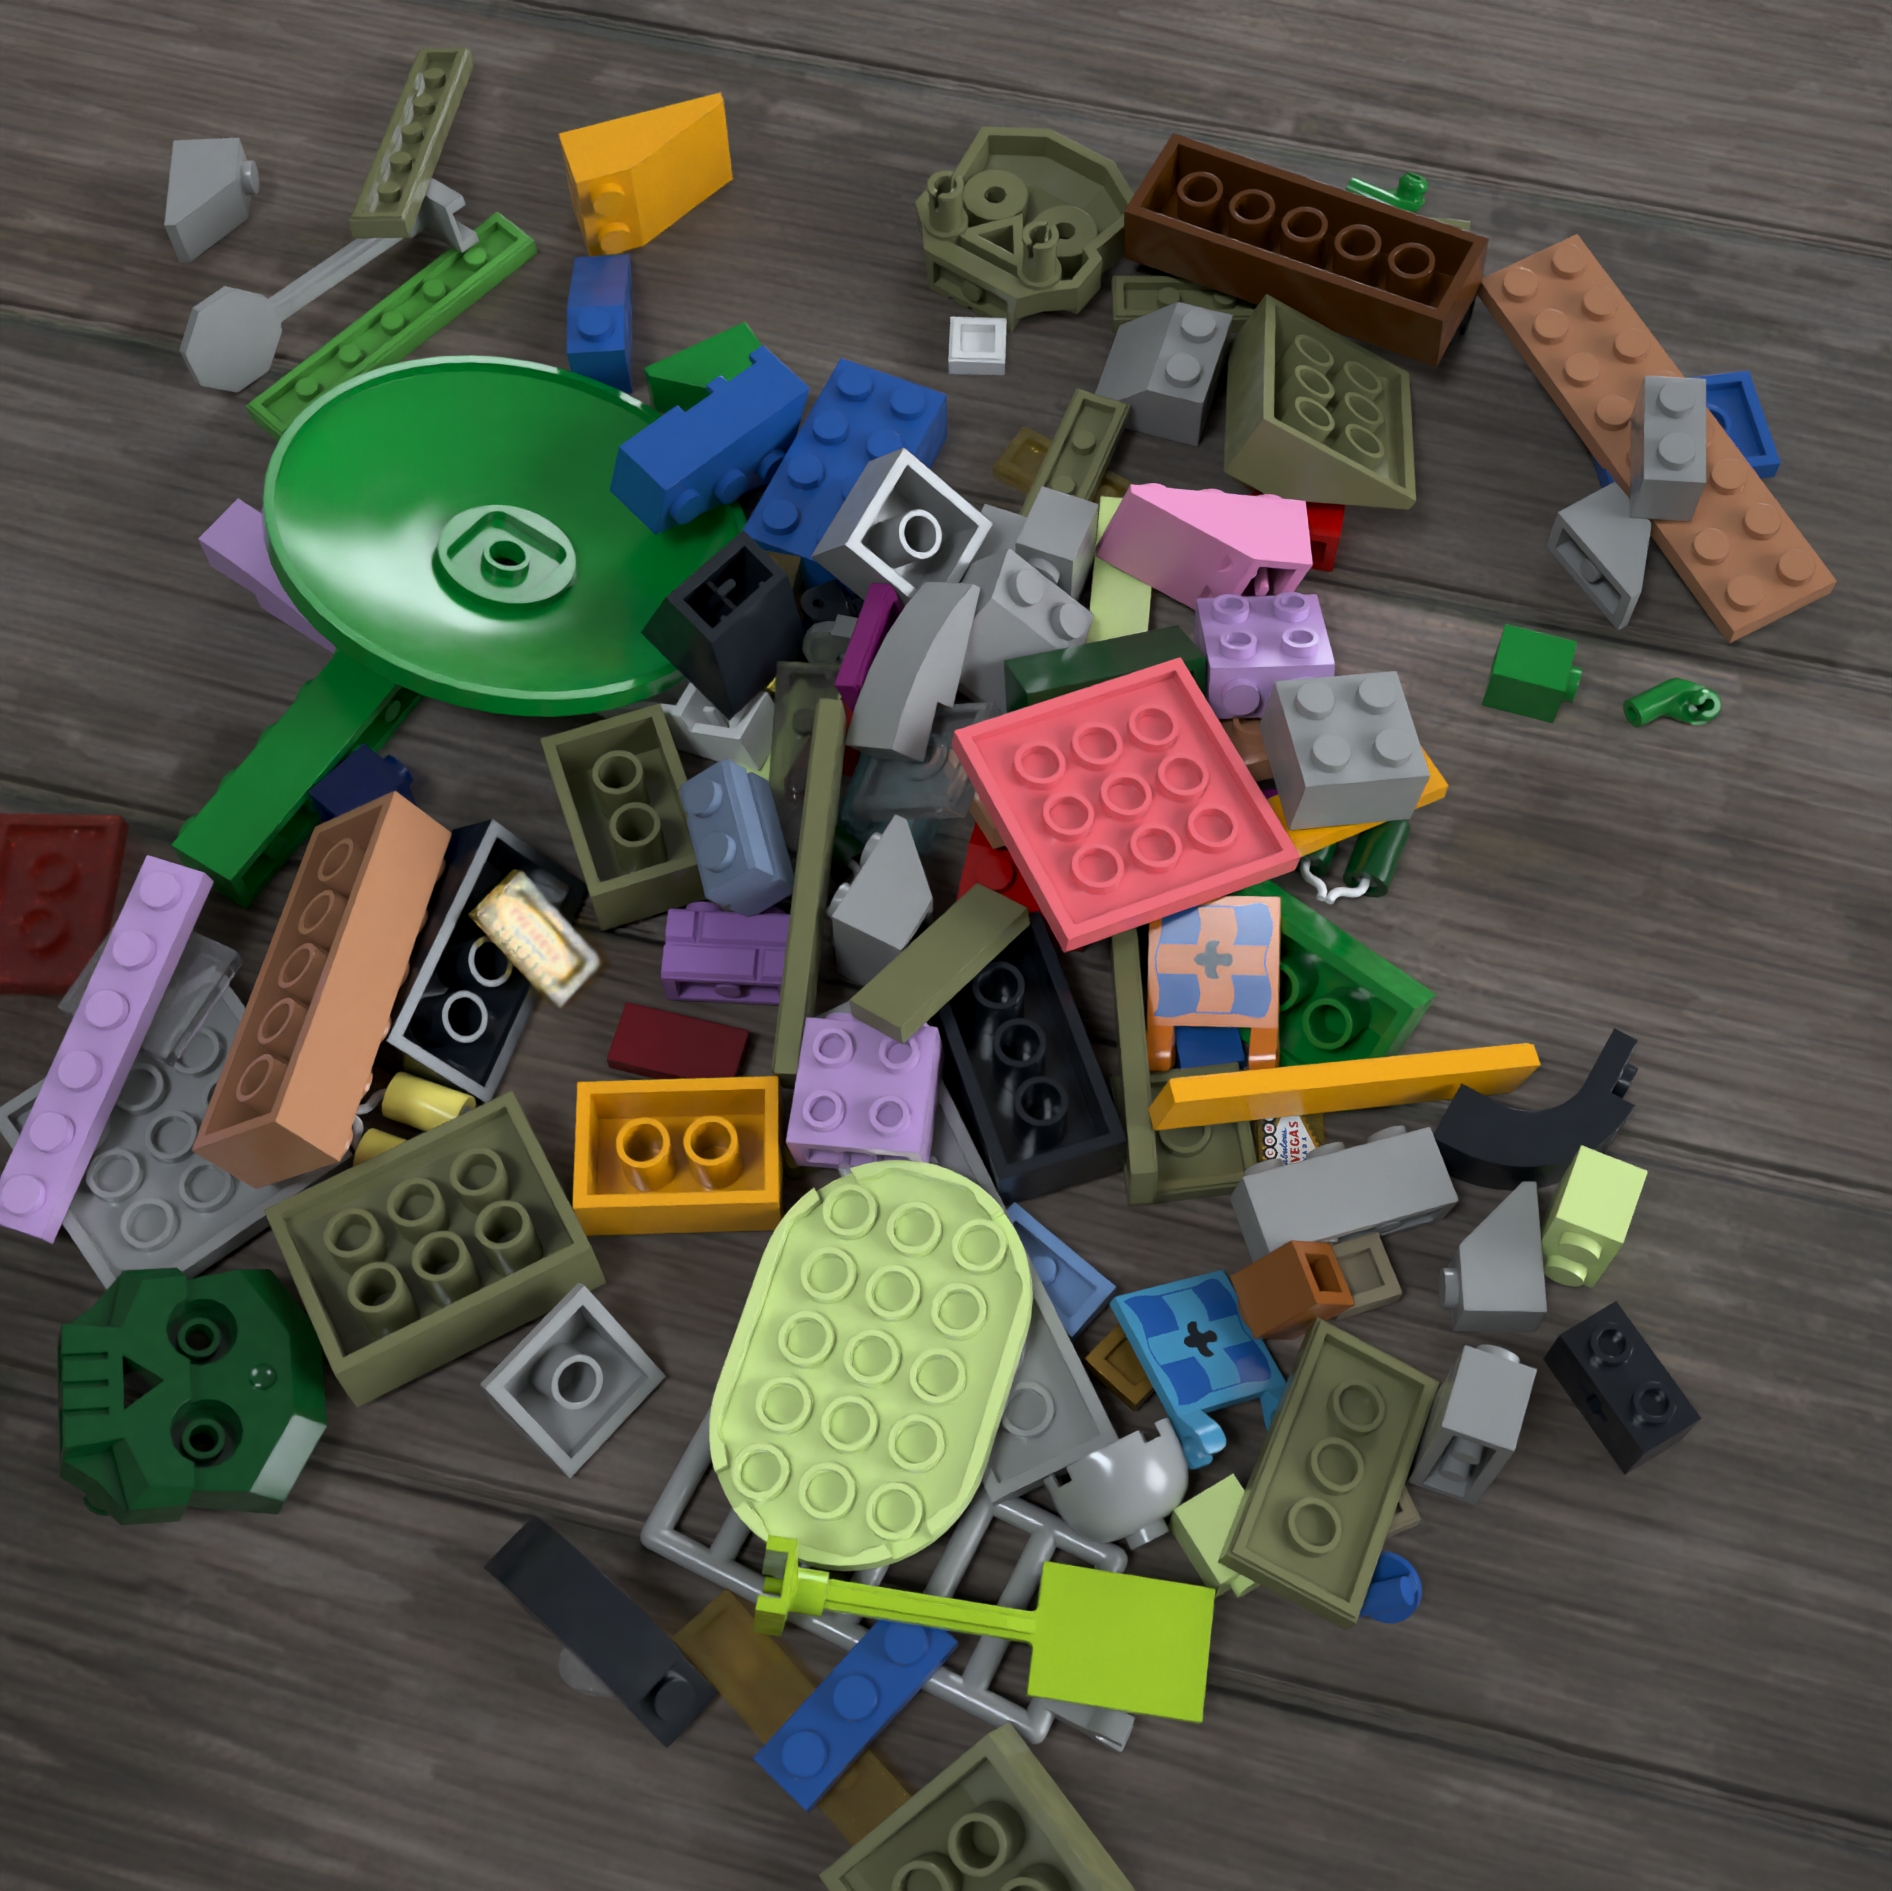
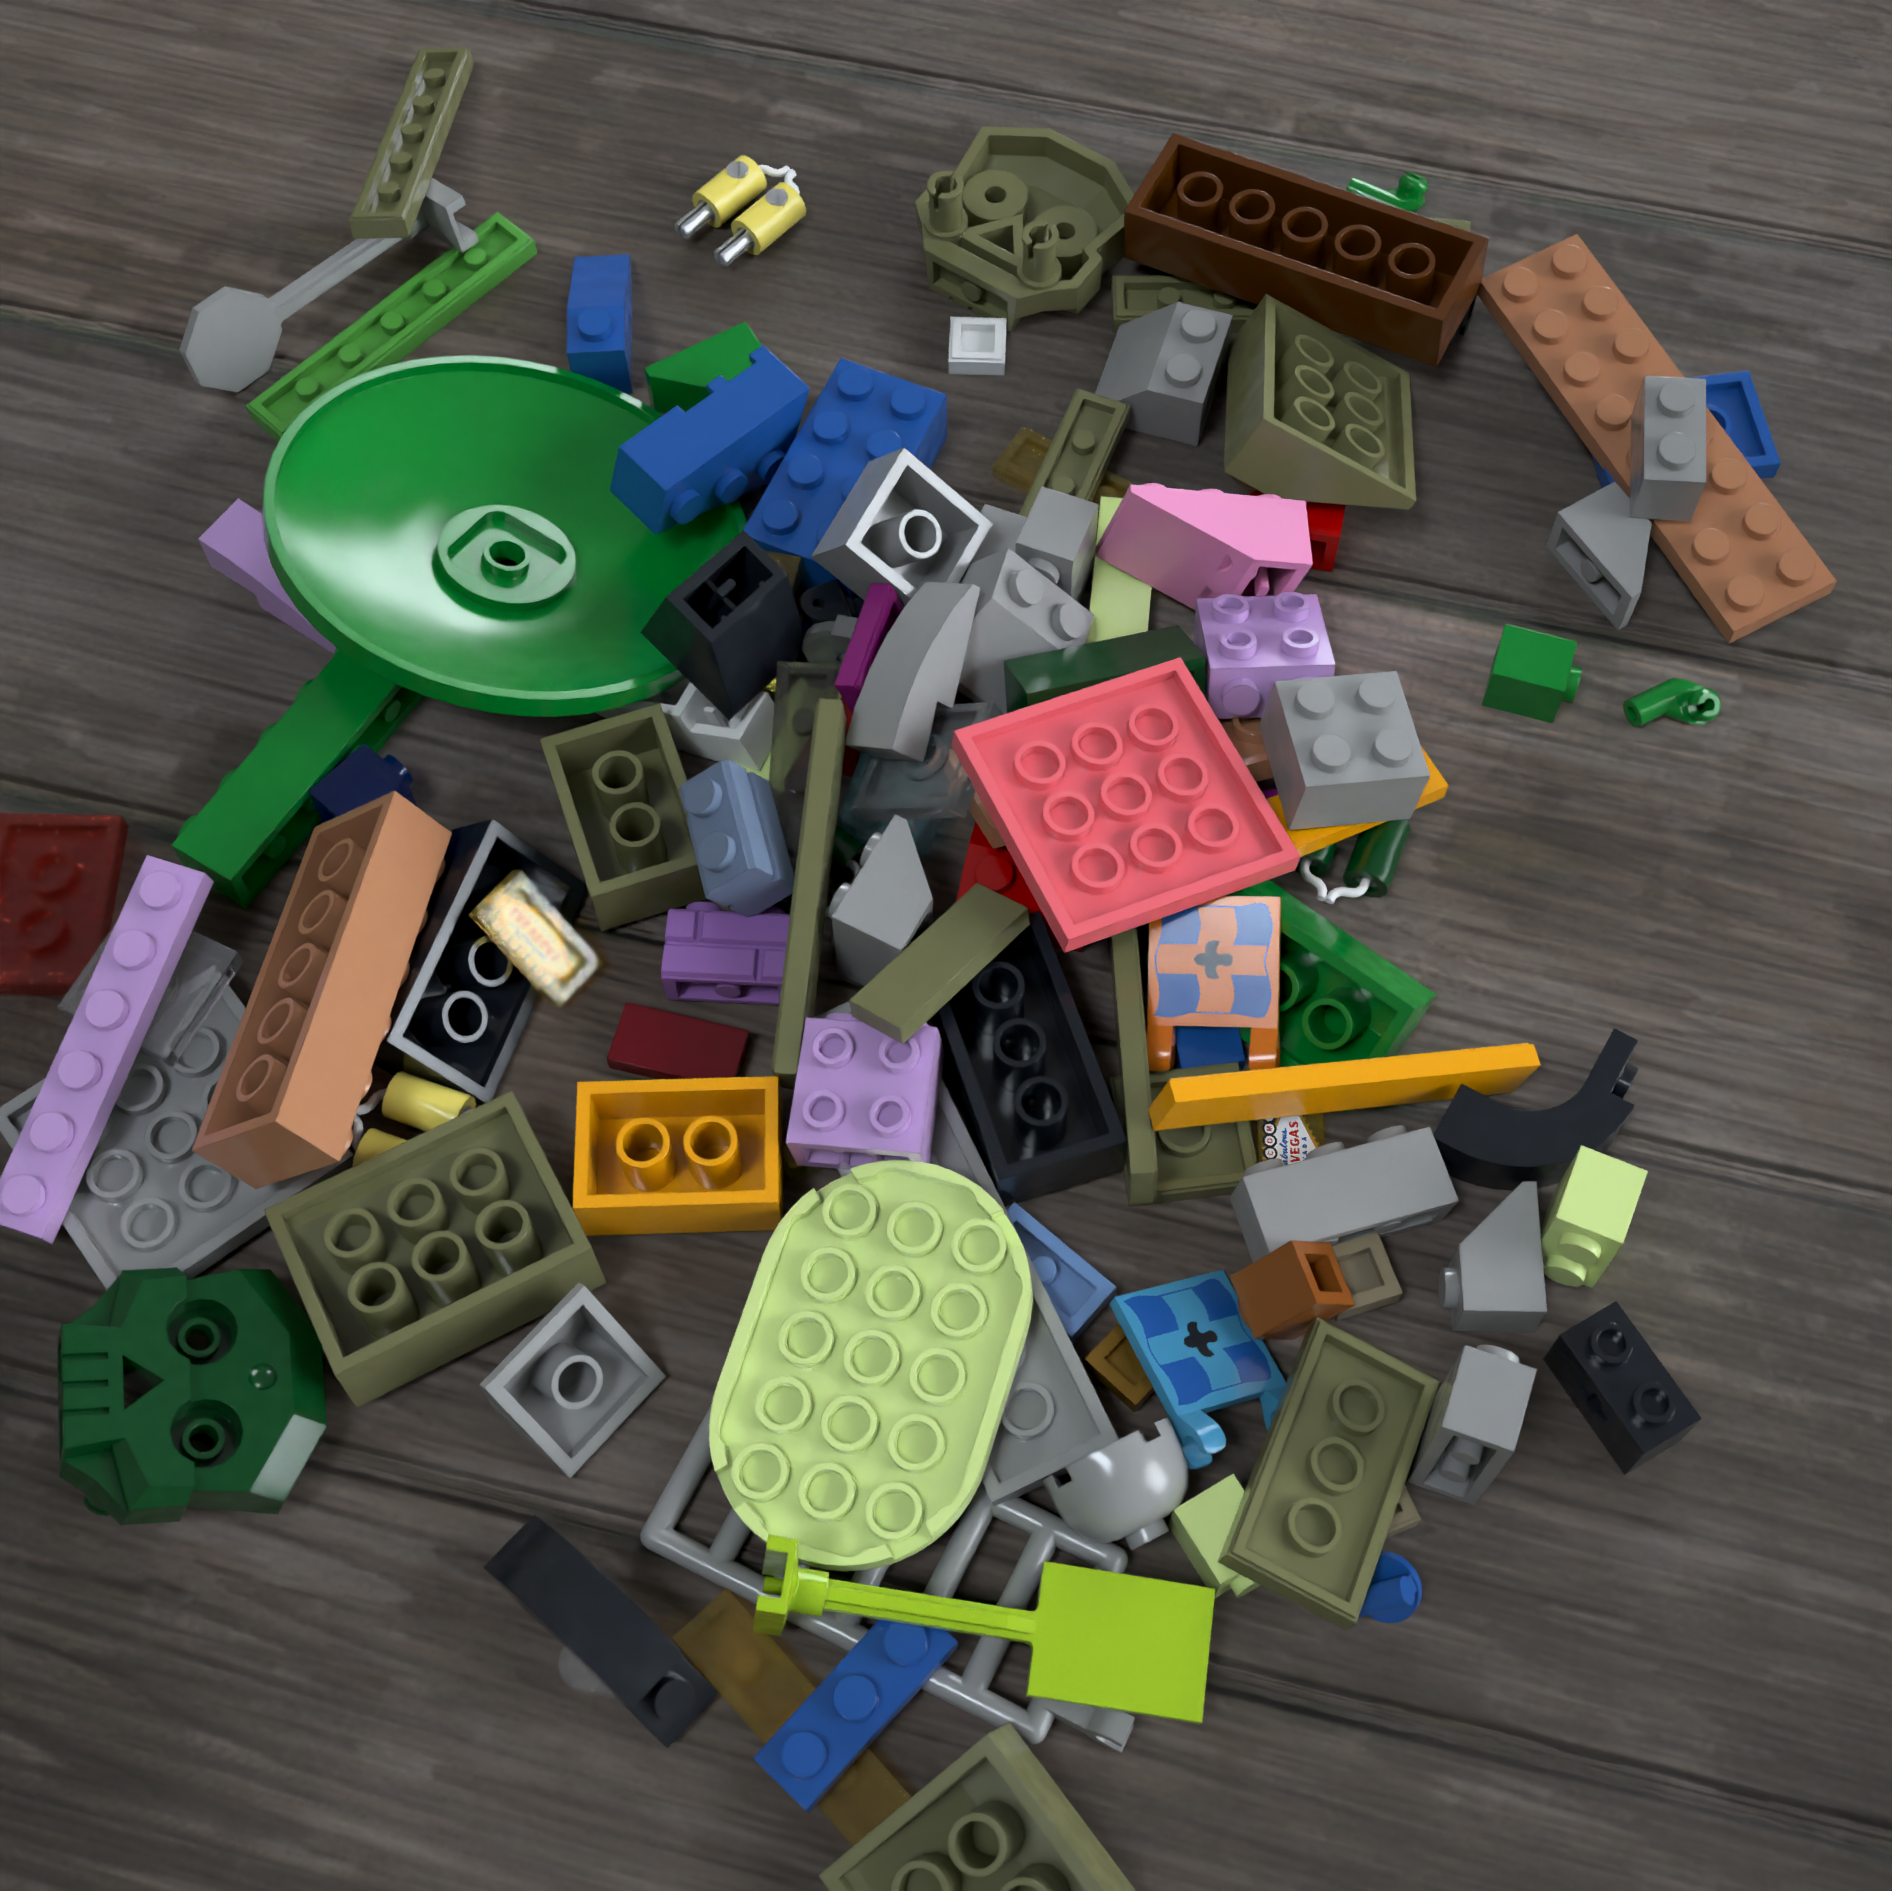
light grey slope [164,138,259,263] -> none
light orange slope [559,92,733,256] -> none
none -> light yellow piece [675,155,806,267]

